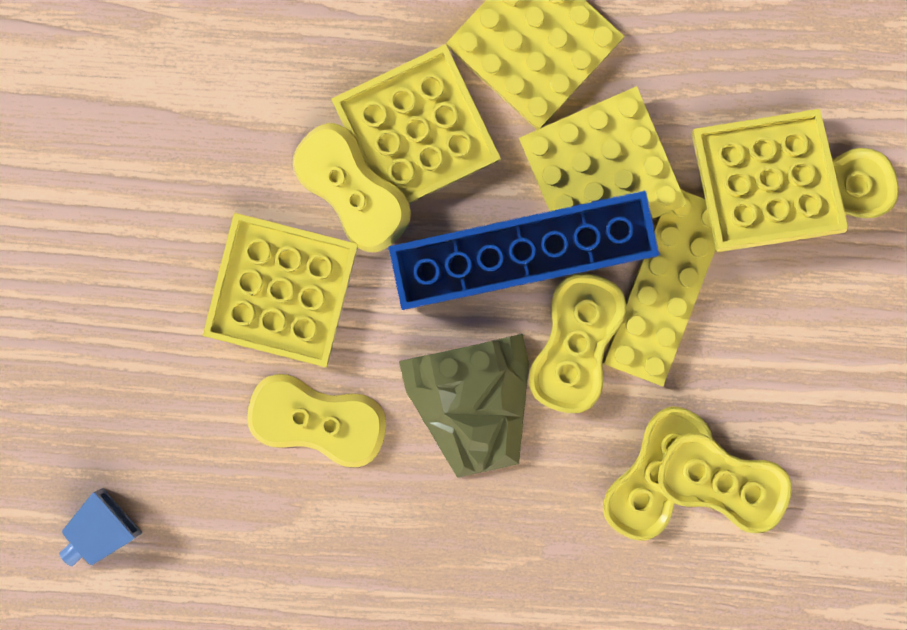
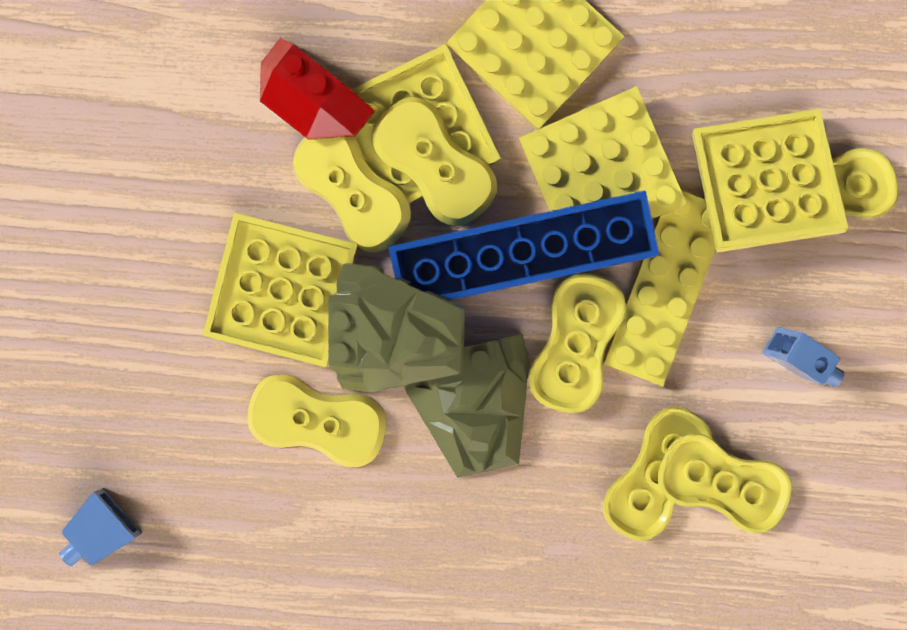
none -> red wedge [260,37,375,140]
none -> olive wedge [328,263,465,393]
none -> light yellow plate [372,97,497,226]
none -> medium blue torso [762,327,844,387]

